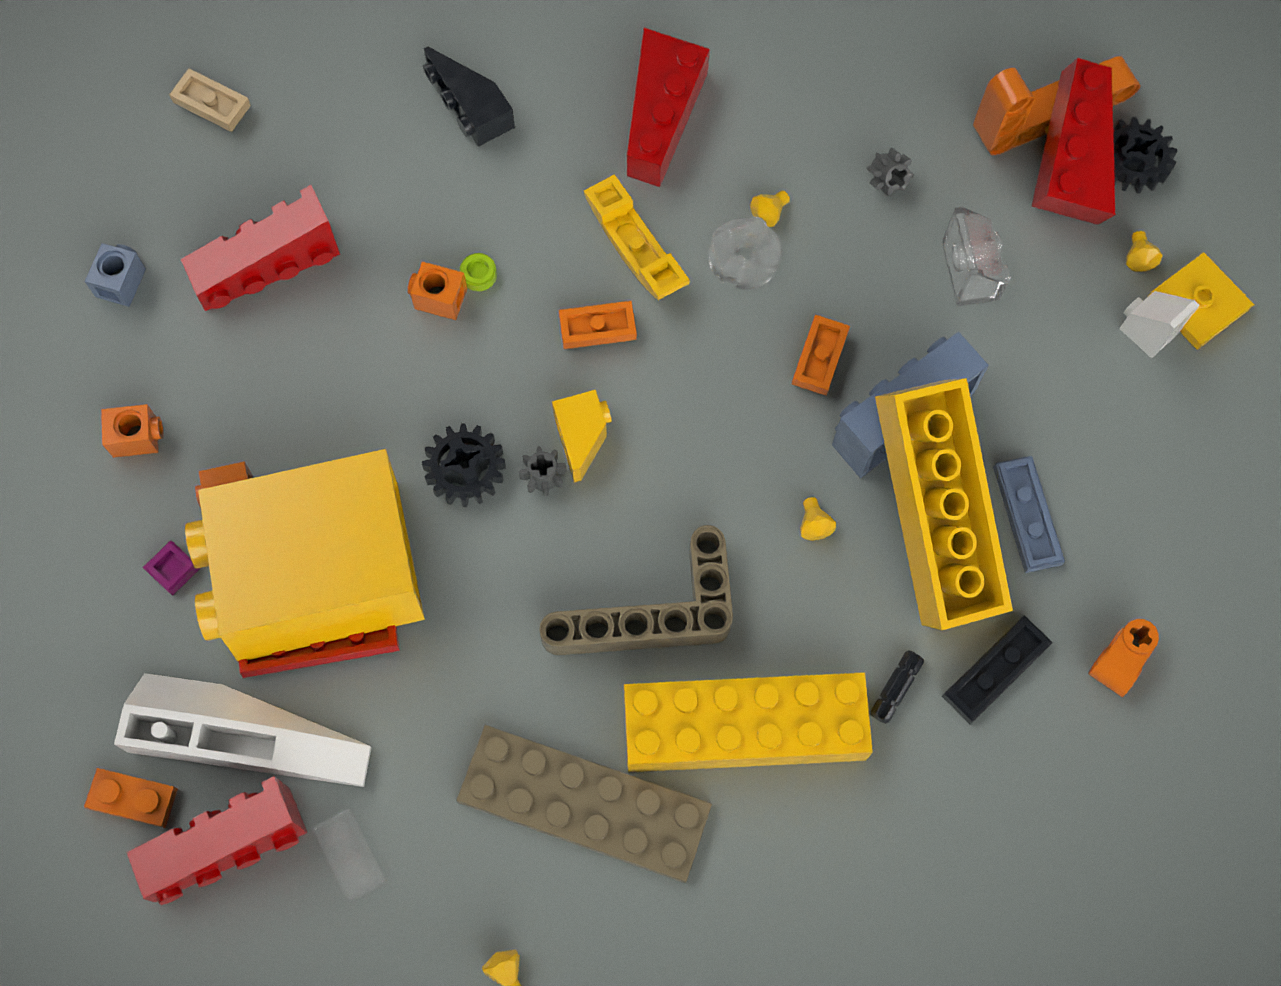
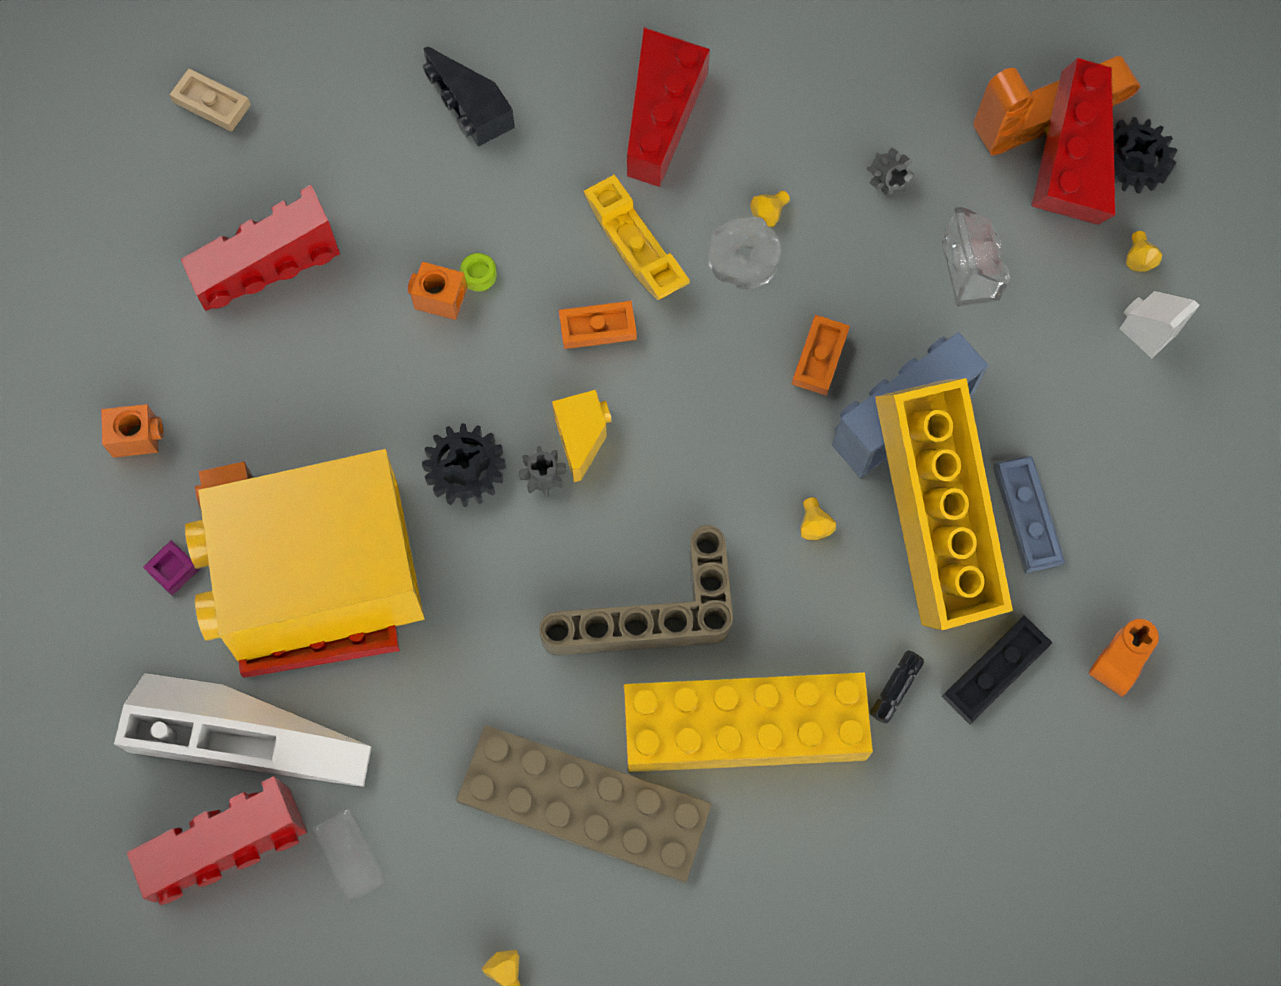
orange plate [84,768,178,828] -> none
sand blue brick [85,243,146,307] -> none
yellow plate [1148,252,1254,350] -> none

